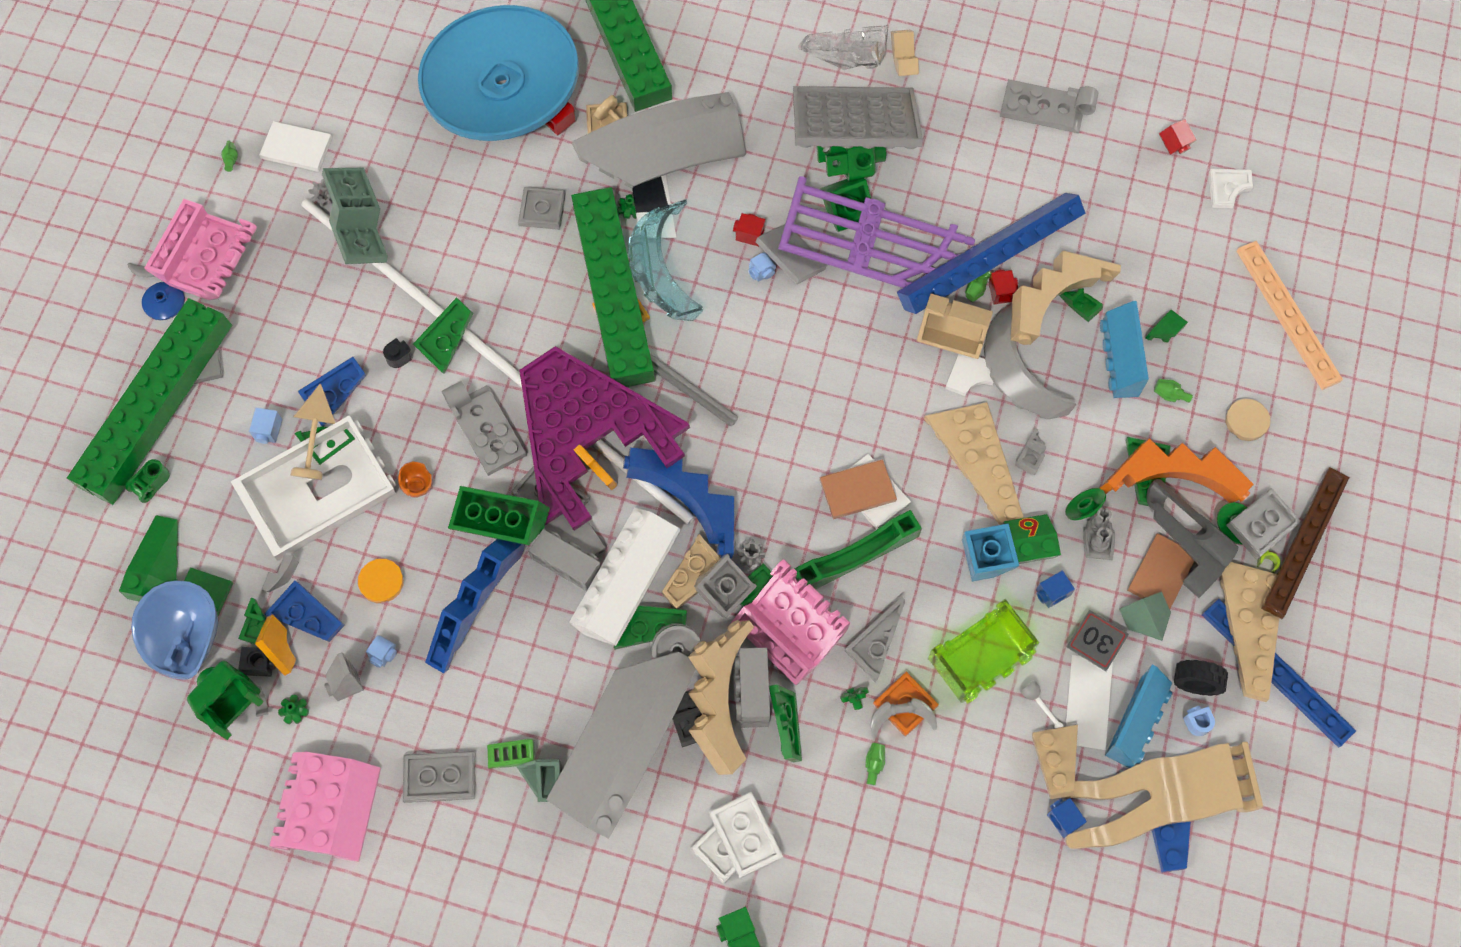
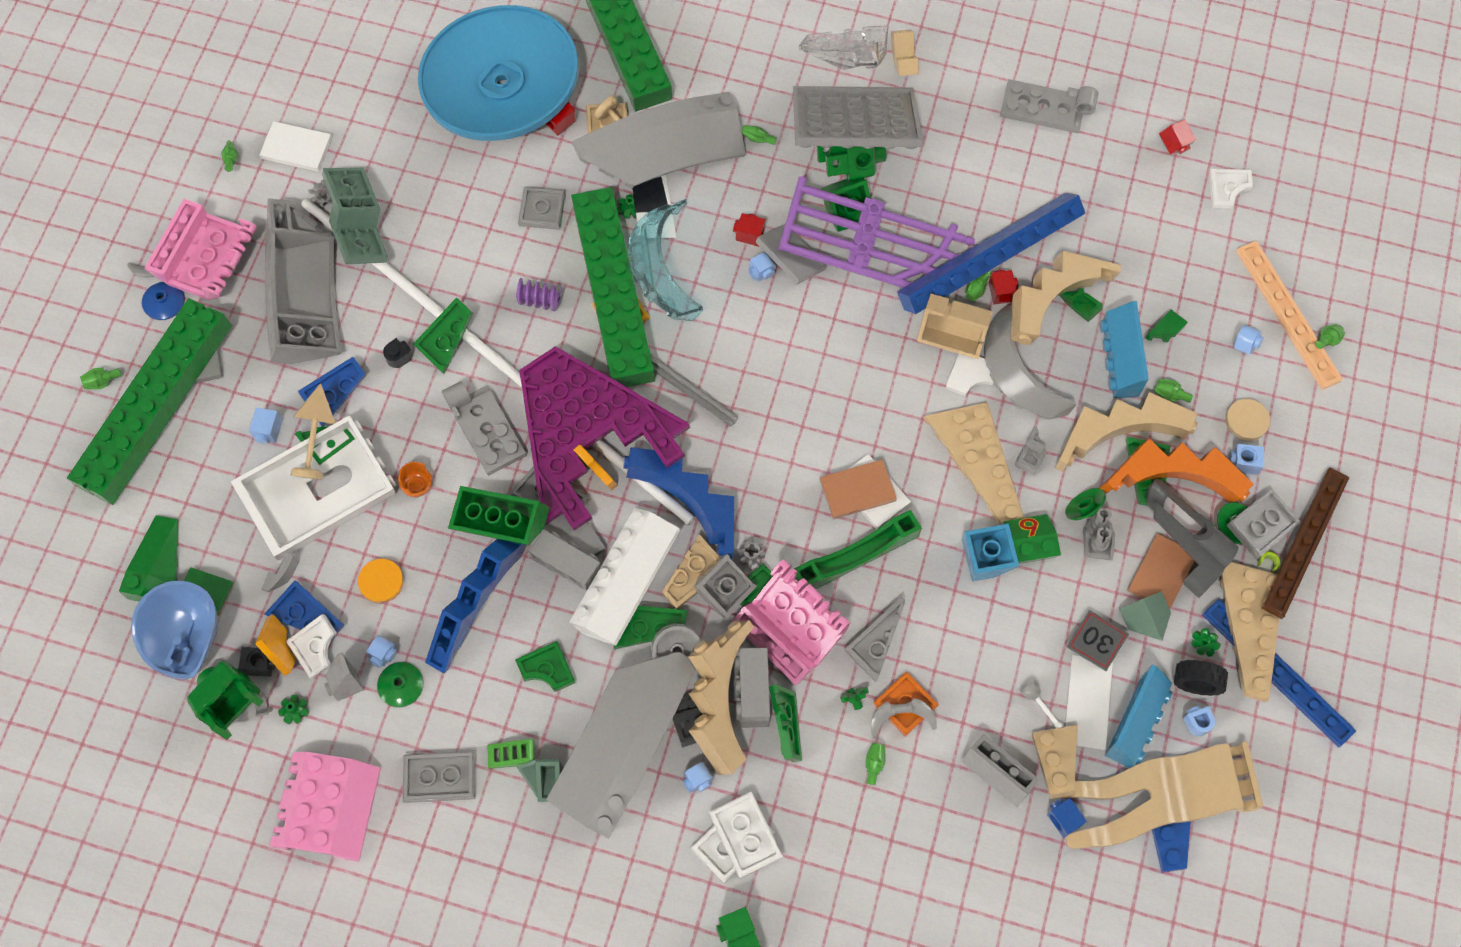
green piece [125,459,170,503] -> none
green slope [238,598,266,645] -> none
clear neon green windscreen [928,599,1039,704] -> none
blue brick [1036,570,1075,608] -> none
none -> bright green piece [80,367,121,389]
none -> light grey slope [265,198,341,364]
none -> white tile [286,614,337,679]
none -> green dish [377,662,423,708]
none -> green tile [515,641,575,692]
none -> medium lavender piece [516,278,563,312]
none -> light blue plate [682,762,714,793]
none -> bright green piece [742,125,777,145]
none -> light grey brick [962,734,1039,807]
none -> tan arch [1056,392,1198,472]
none -> green plant [1191,628,1221,657]
none -> light blue brick [1228,444,1264,475]
none -> light blue plate [1234,325,1264,355]
none -> bright green piece [1315,324,1345,349]

